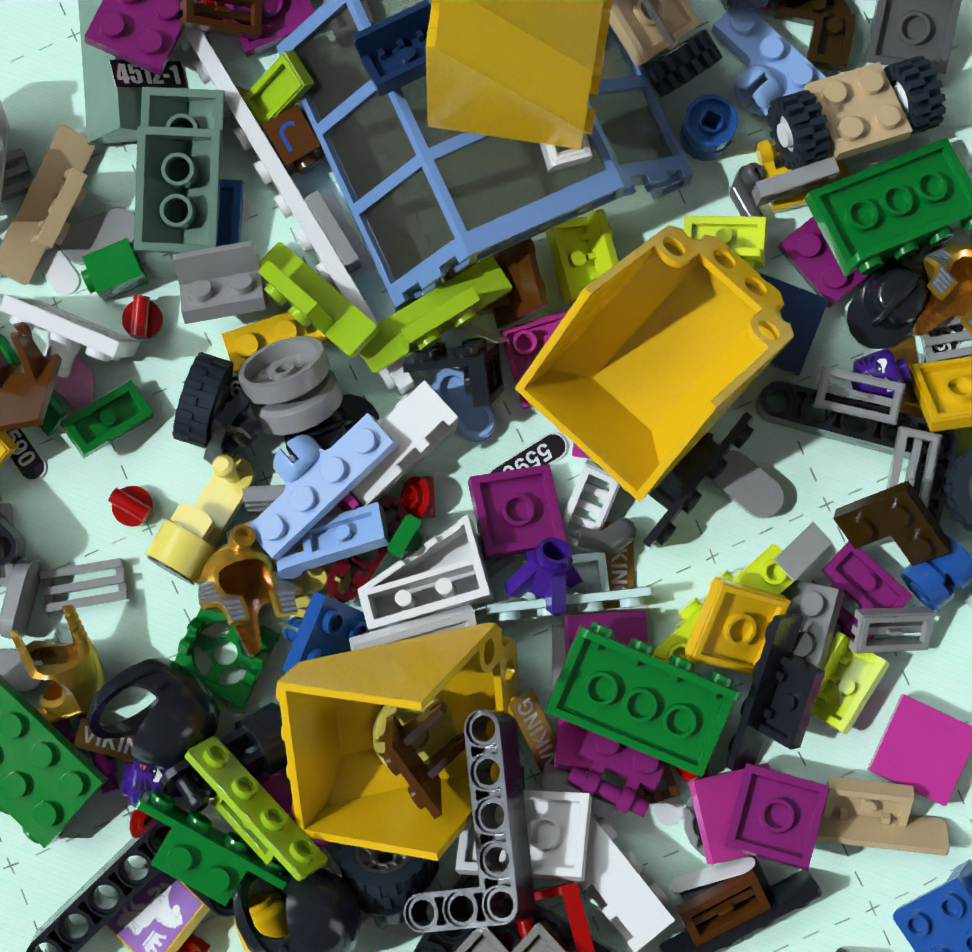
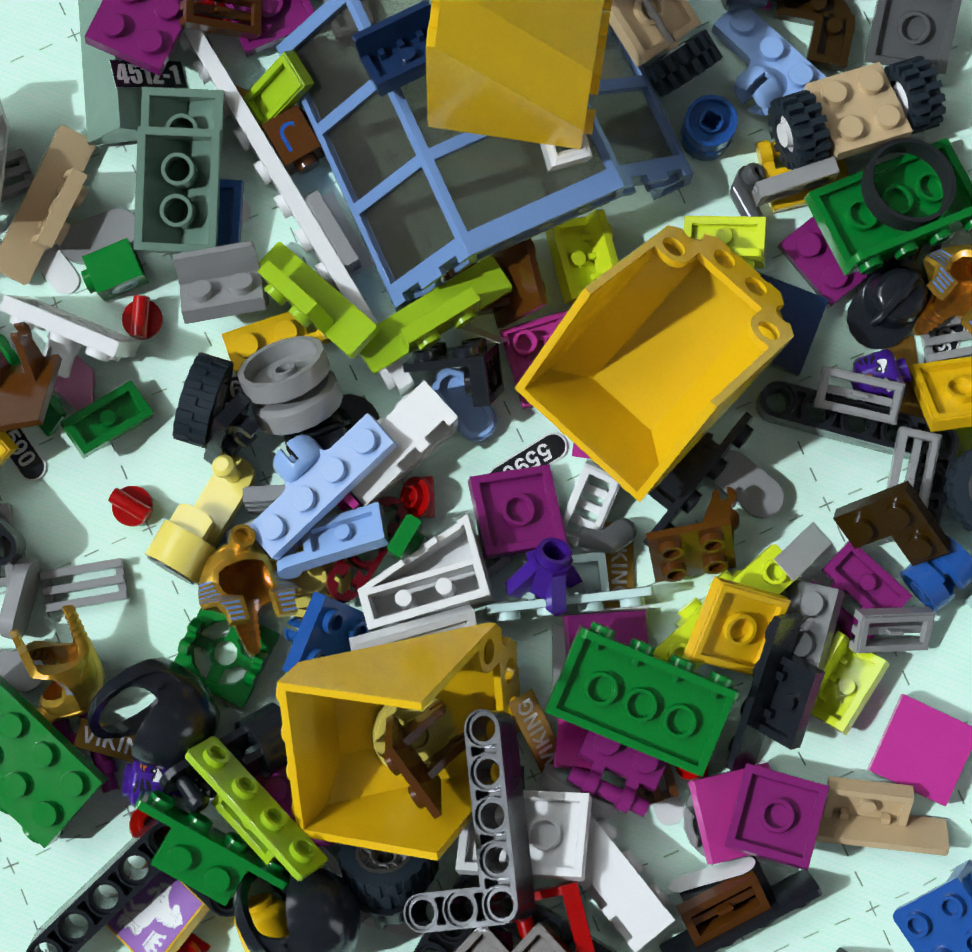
none -> reddish brown plate [646,487,740,583]
none -> black tyre [861,138,956,231]

